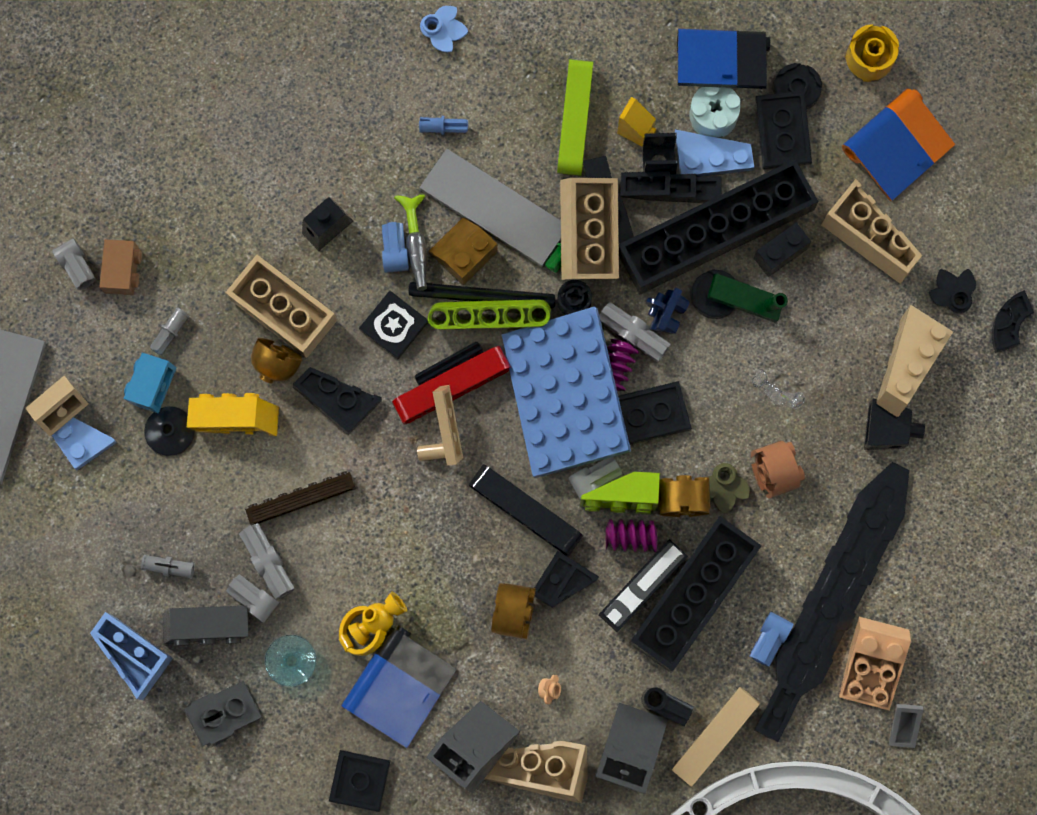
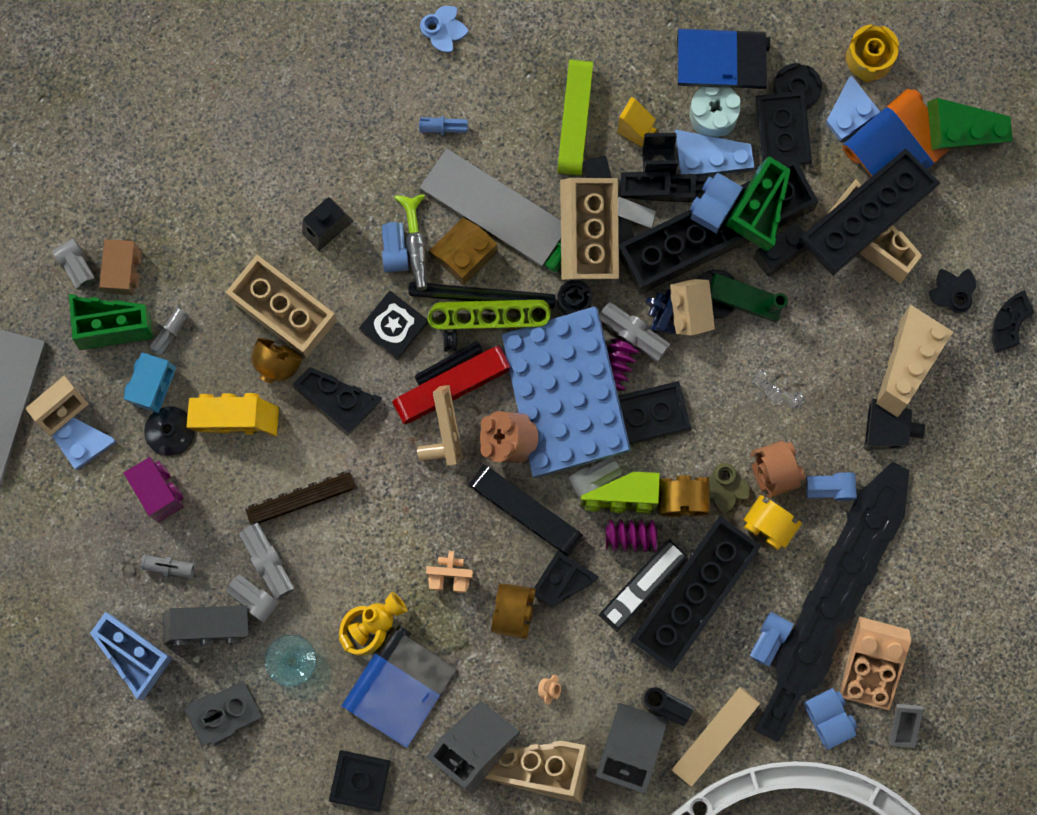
none -> green wedge [69,294,153,350]
none -> magenta piece [123,457,184,523]
none -> light nougat hips [426,551,473,593]
none -> black bush [444,329,457,352]
none -> nougat brick [480,411,538,463]
none -> white sticker [618,197,656,228]
none -> tan brick [670,279,715,336]
none -> medium blue brick [689,173,743,234]
none -> green wedge [725,156,790,251]
none -> yellow brick [743,495,803,551]
none -> black tile [799,148,940,276]
none -> medium blue brick [802,688,857,749]
none -> medium blue piece [805,472,857,501]
none -> light blue wing [825,76,880,142]
none -> green wedge [927,98,1013,151]

